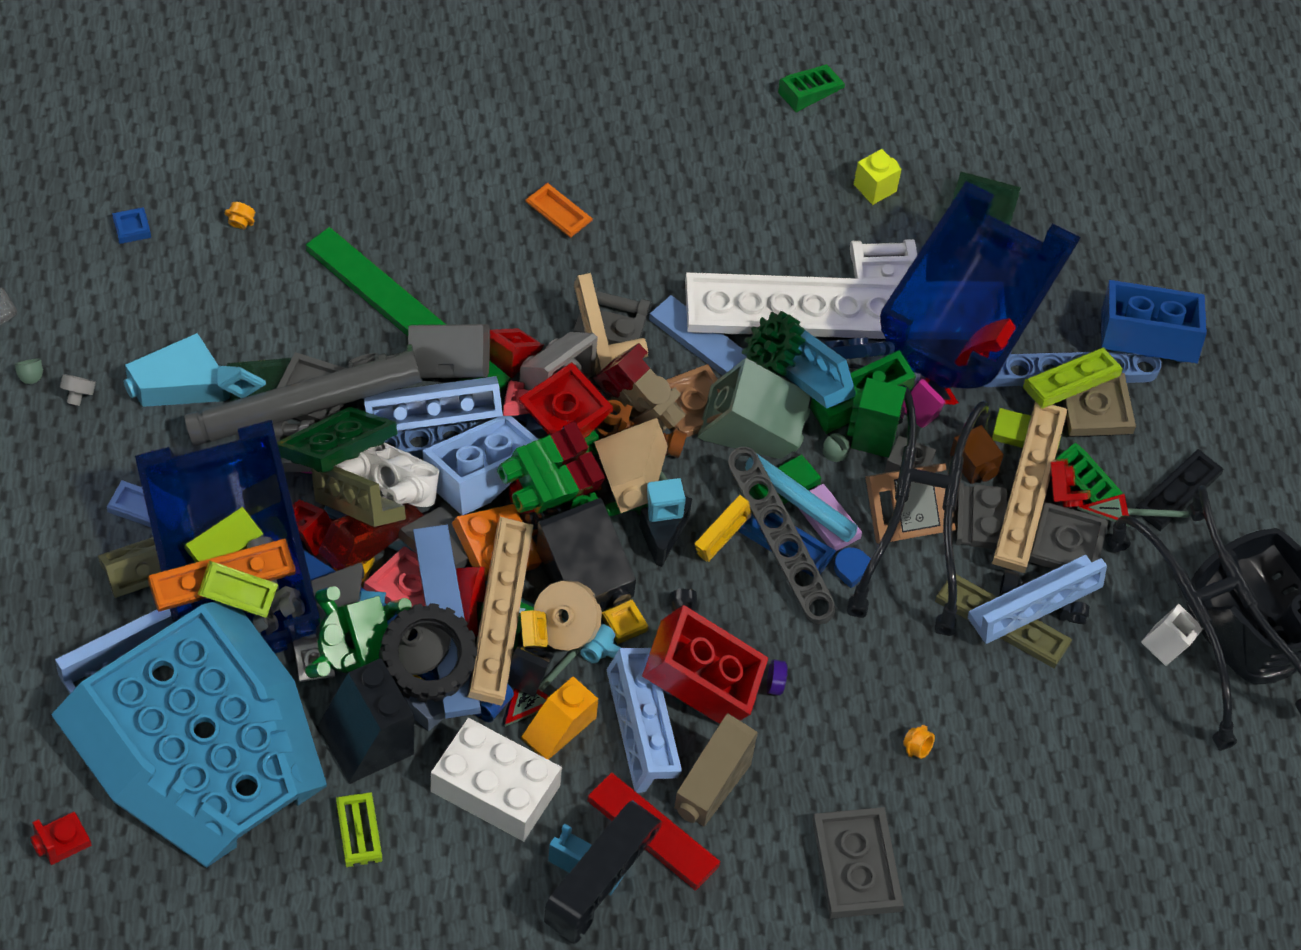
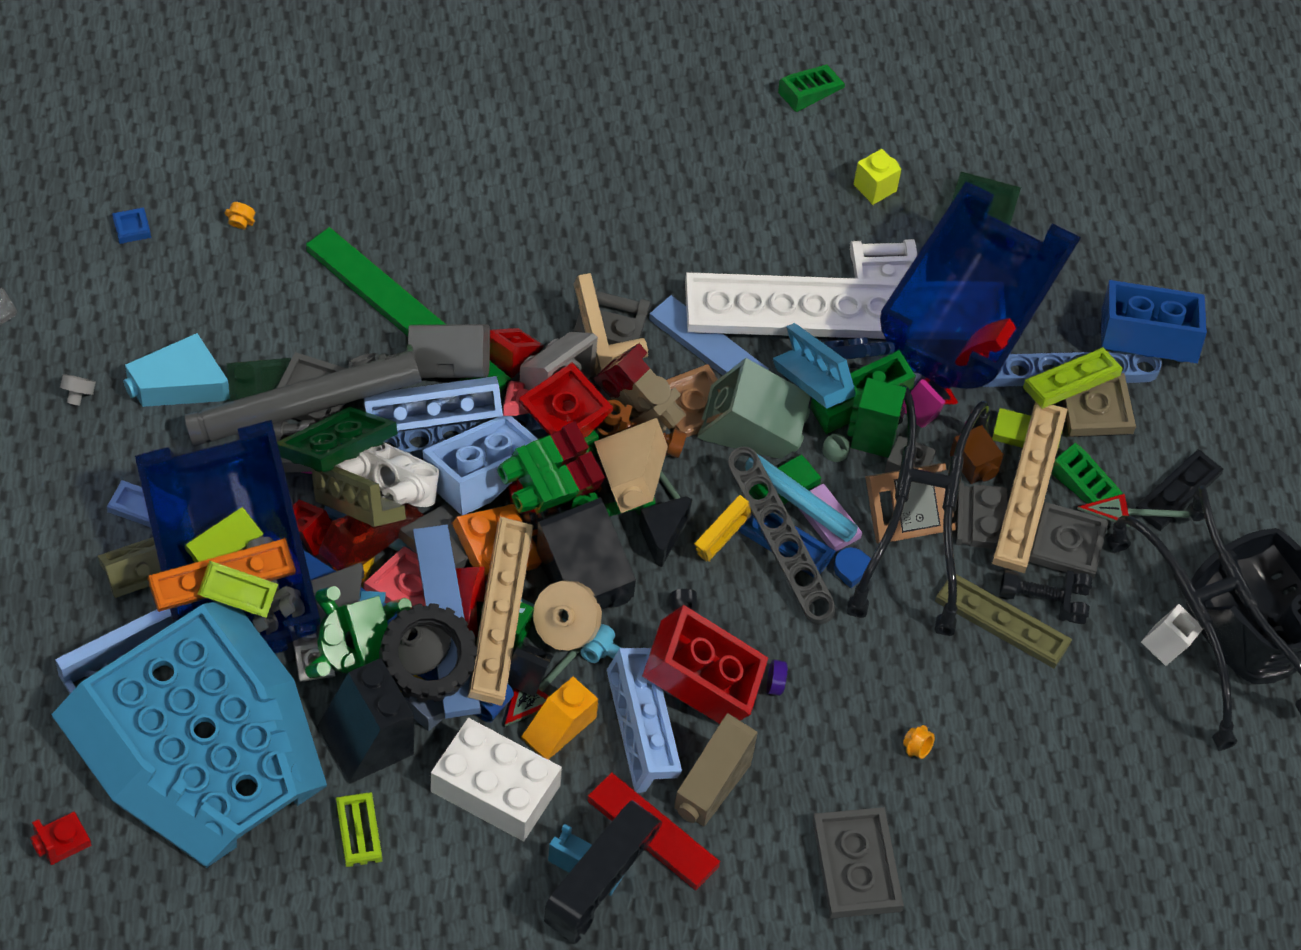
sand green hinge [14,359,43,384] -> none
medium azure slope [217,366,266,398] -> none
black sticker [242,474,281,516] -> none
yellow tile [521,610,548,648] -> none
orange tile [525,183,593,238] -> none
yellow tile [601,599,649,644] -> none
medium azure slope [647,478,685,522] -> none
dark green gear [742,311,806,376] -> none
light blue fence [968,555,1107,644] -> none
red bracket [1051,458,1091,507] -> none

